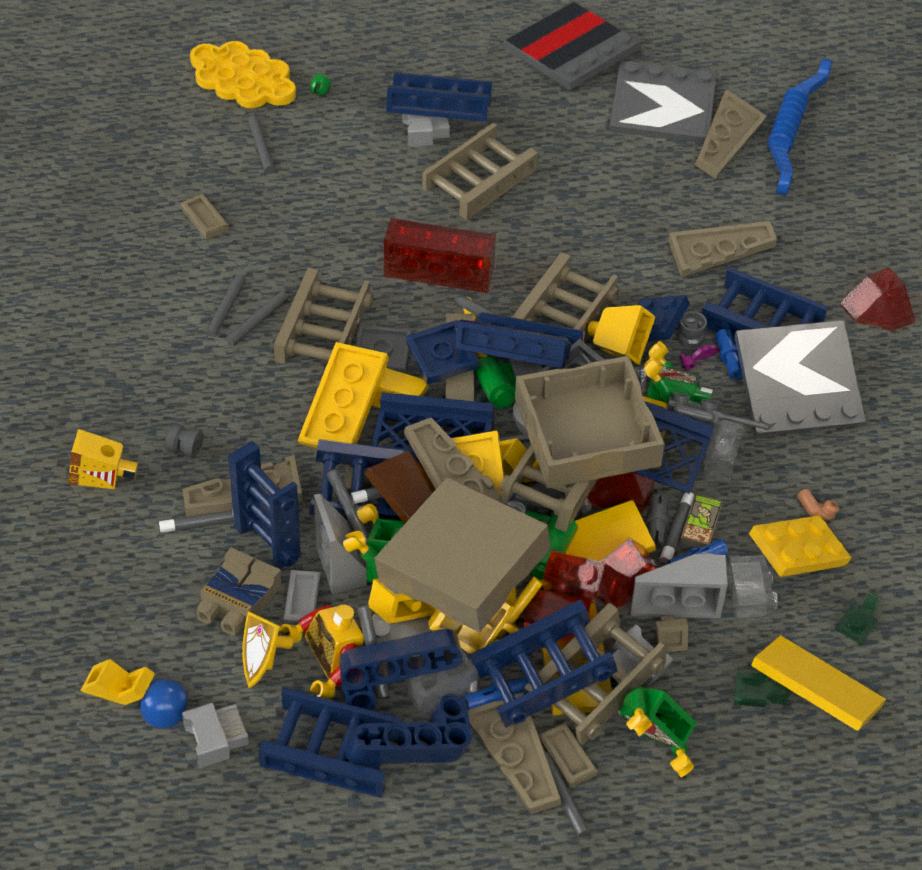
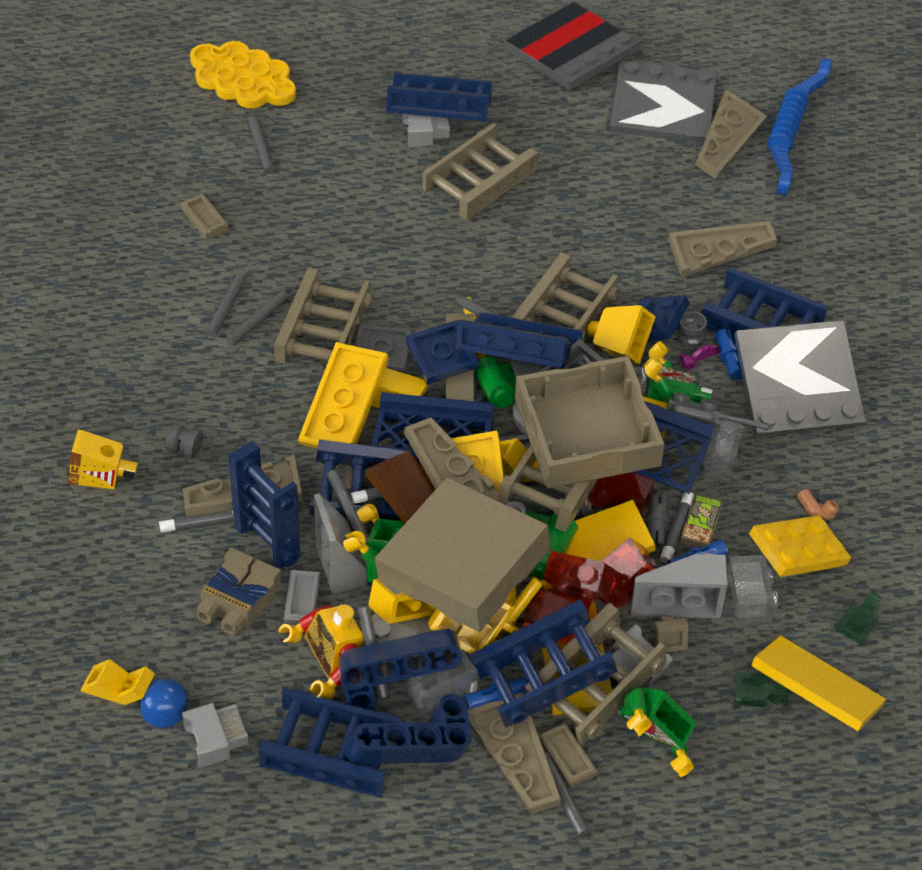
shield [243,612,293,688] -> none
green hinge [310,74,331,96] -> none
clear red brick [384,218,496,294] -> none
clear red slope [840,267,915,331] -> none

